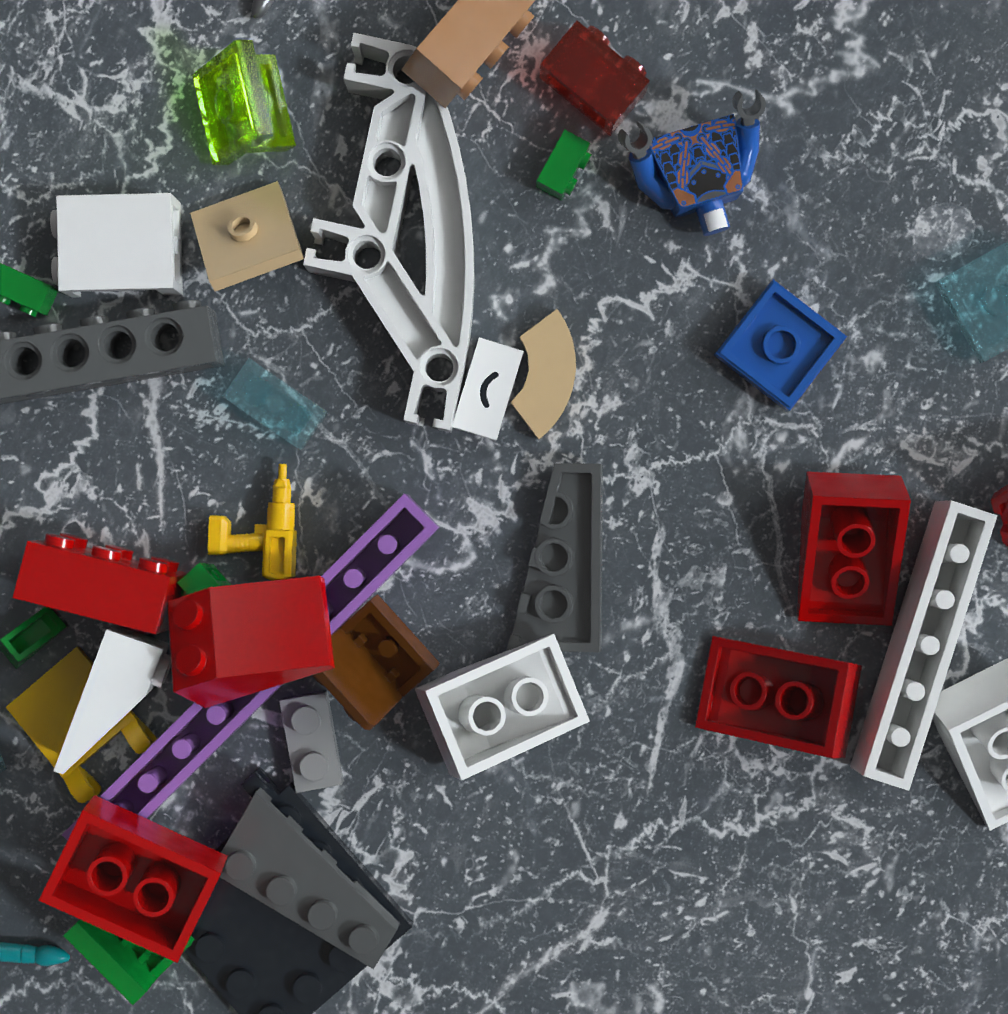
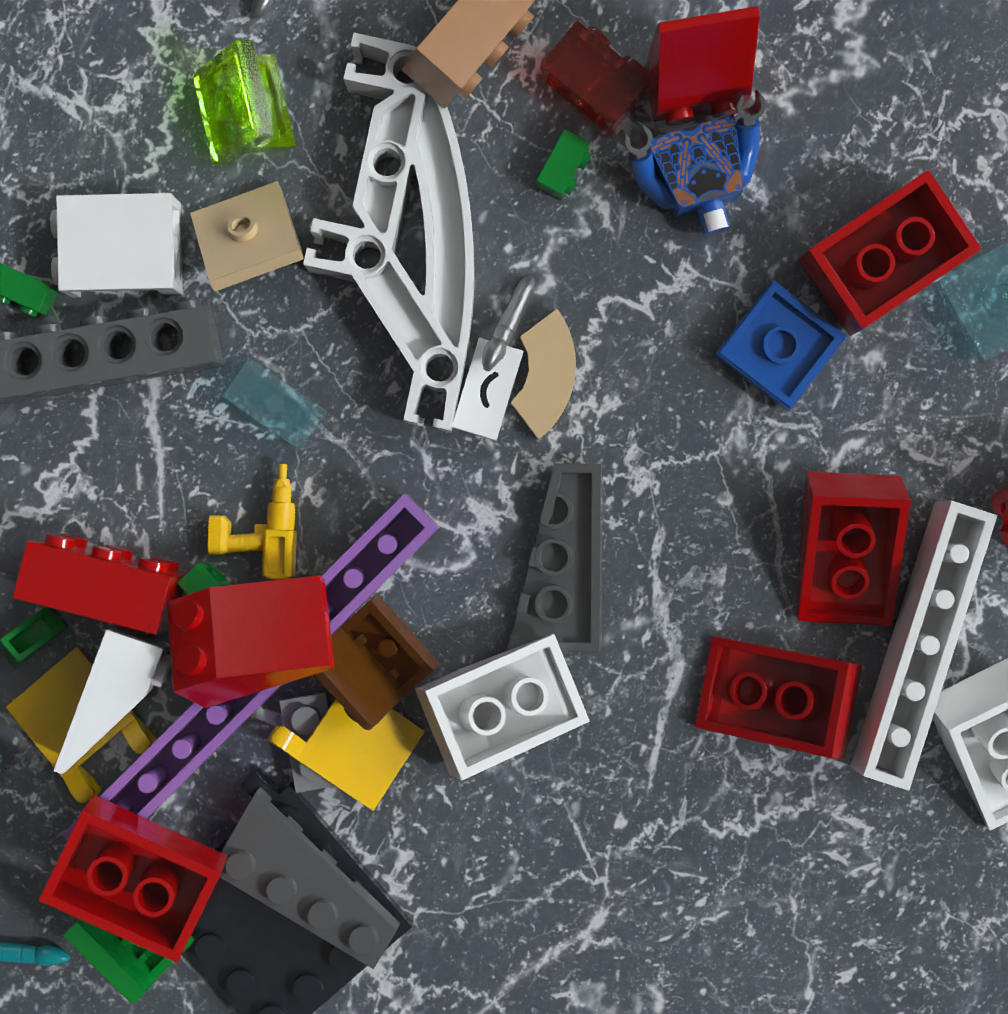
none -> yellow flag [268,675,425,811]
none -> flat silver piece [482,275,535,371]
none -> red slope [644,6,760,126]
none -> red brick [798,169,982,336]

